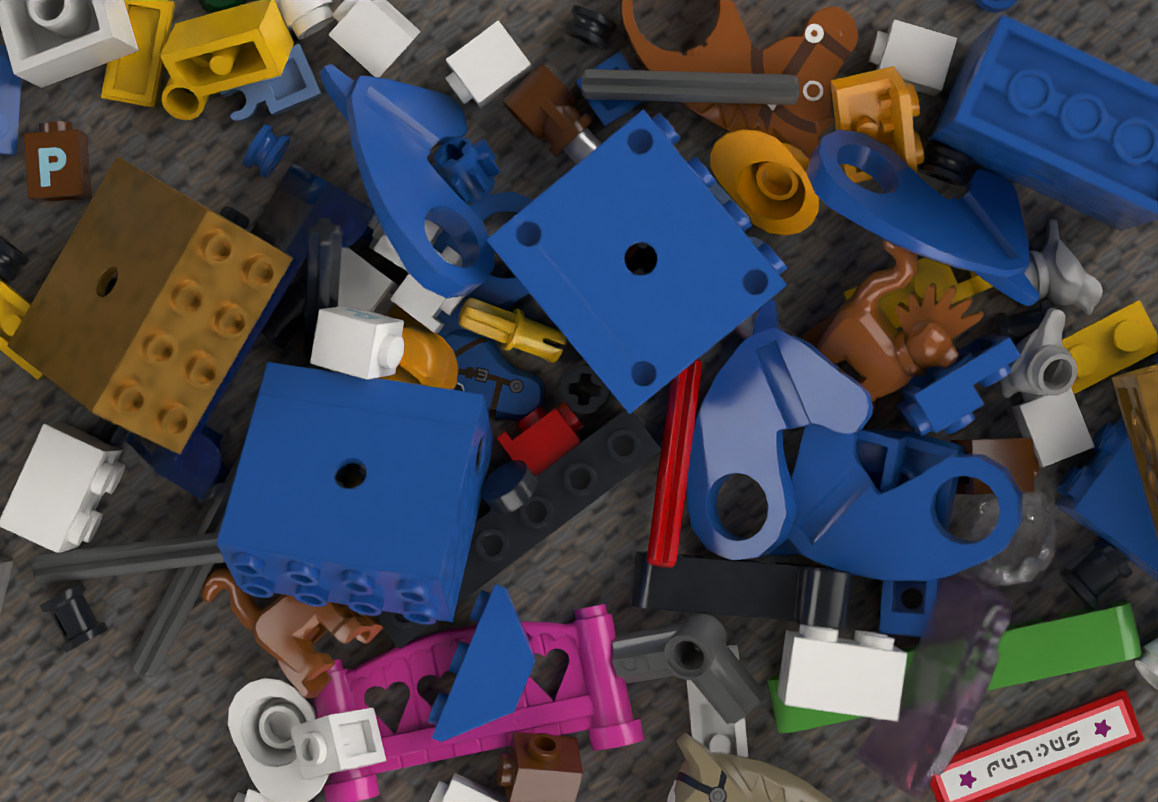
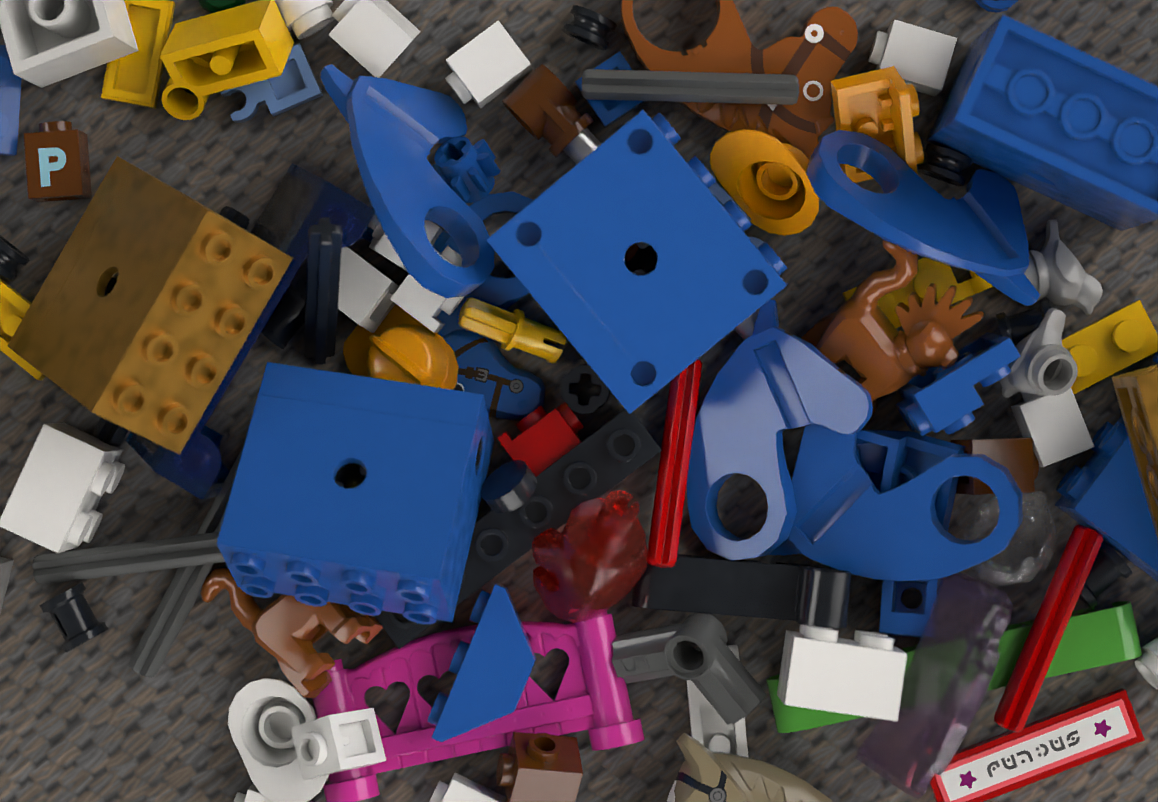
blue bush [242,124,291,179] -> none
white brick [310,305,404,380] -> none
none -> clear red piece [532,490,647,623]
none -> red axle [994,525,1103,733]

